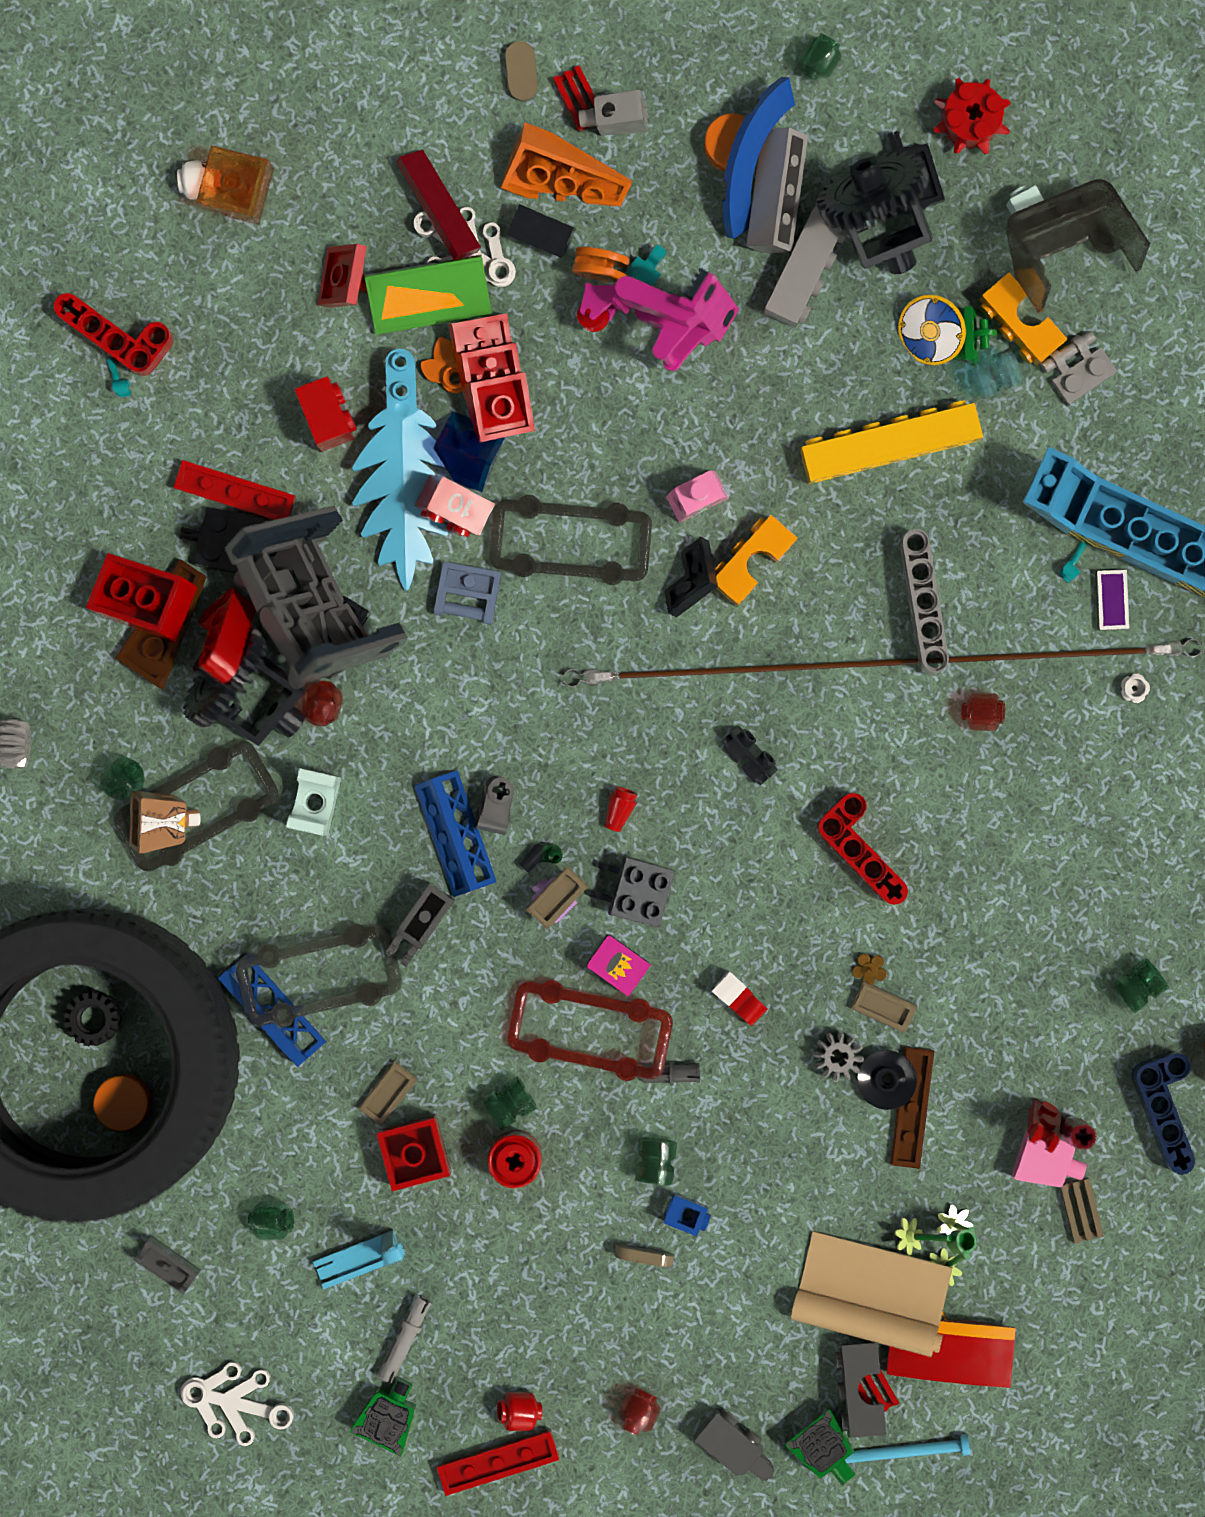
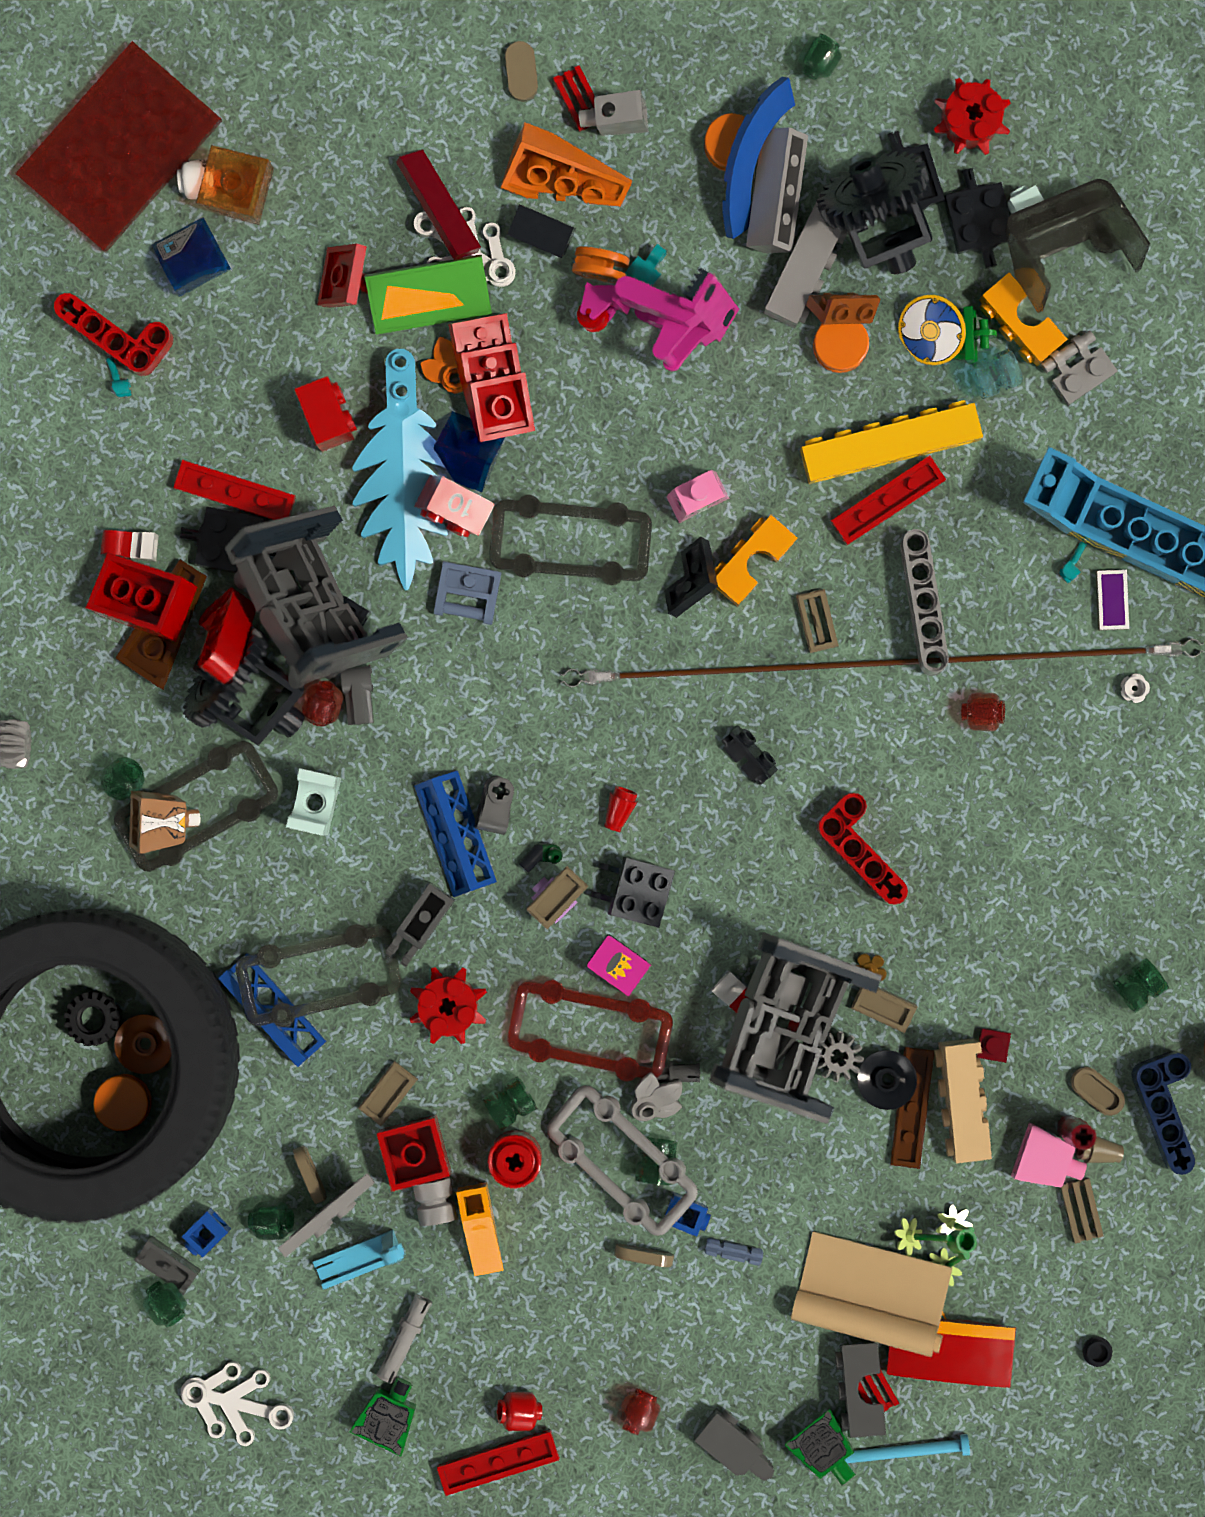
red hinge [1027,1099,1061,1153] -> none
none -> clear red plate [15,41,222,253]
none -> leg [100,530,159,562]
none -> dark orange dish [114,1014,172,1074]
none -> clear green head [142,1281,187,1328]
none -> clear blue slope [152,217,231,297]
none -> blue brick [182,1208,231,1258]
none -> light grey wing [278,1173,375,1258]
none -> dark tan tile [293,1145,327,1204]
none -> dark grey piece [341,665,374,725]
none -> red brick [410,967,487,1045]
none -> light grey wheel [413,1177,457,1226]
none -> light orange slope [456,1182,504,1276]
none -> light grey bar [547,1085,698,1236]
none -> light grey plate [631,1072,682,1121]
none -> sand blue axle [705,1238,763,1266]
none -> dark grey container [709,932,882,1124]
none -> dark tan tile [795,589,839,654]
none -> dark orange bracket [806,292,881,325]
none -> orange head [813,323,869,373]
none -> red plate [830,455,946,546]
none -> tan wedge [934,1038,992,1164]
none -> black plate [944,168,1016,269]
none -> dark red plate [976,1028,1011,1063]
none -> dark tan tile [1071,1067,1125,1116]
none -> dark tan cone [1077,1136,1124,1163]
none -> black plate [1082,1336,1113,1367]

